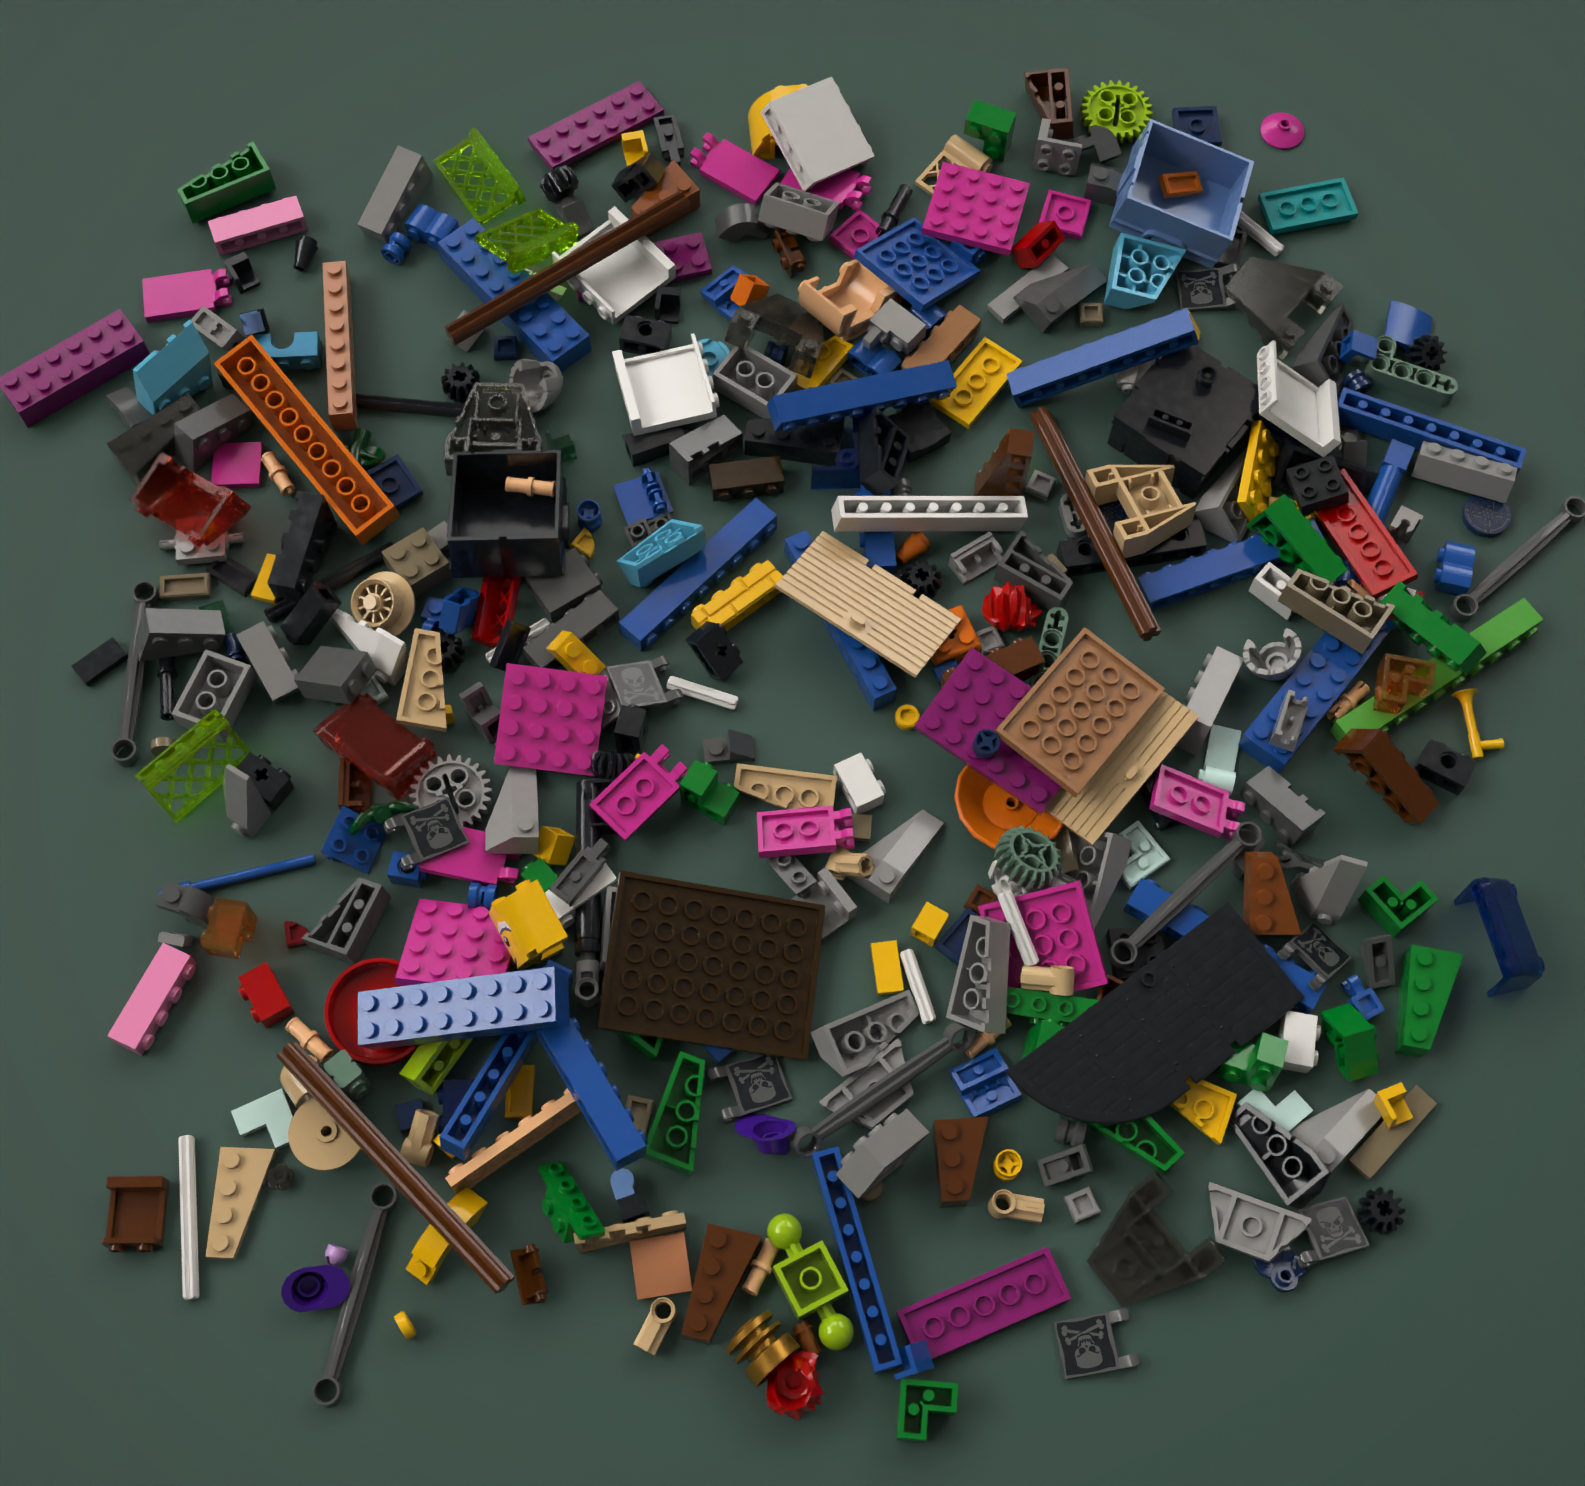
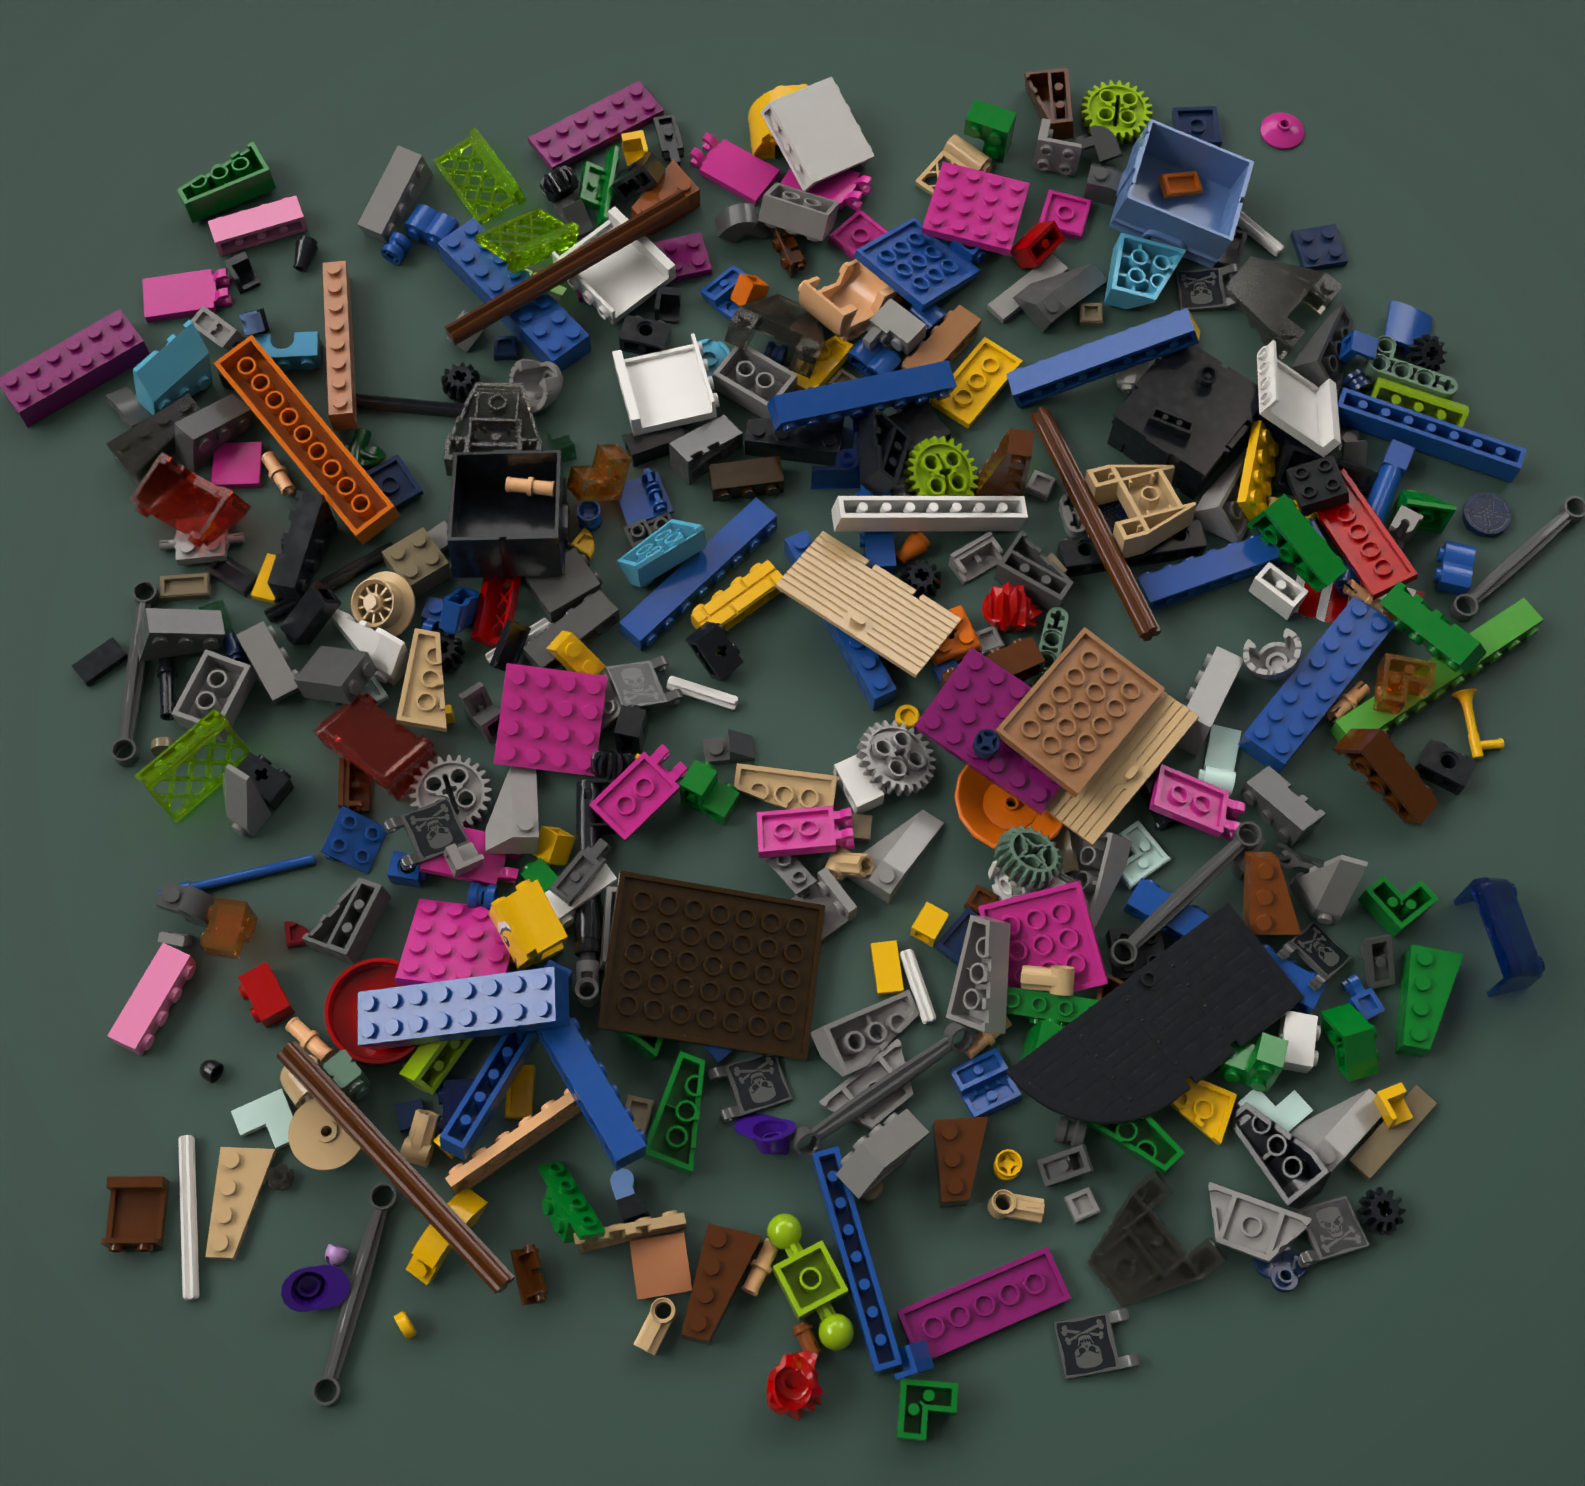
dark green plant [349,801,419,835] -> none
pearl gold wheel [725,1310,800,1388] -> none
black pin [875,184,913,237] -> none
white axle [998,890,1039,966] -> none
teal plate [1258,177,1359,235] -> none
light grey hinge [1269,690,1309,752] -> none
dark tan wedge [1278,569,1395,654] -> none
light grey brick [1411,441,1517,503] -> none
none -> black hinge [199,1059,224,1083]
none -> light grey panel [443,842,485,878]
none -> clear orange brick [566,444,632,502]
none -> green bracket [577,145,620,229]
none -> light grey gear [856,720,936,796]
none -> lime gear [903,436,979,496]
none -> dark blue plate [1290,224,1348,273]
none -> lime brick [1370,376,1469,427]
none -> green slope [1395,490,1456,533]

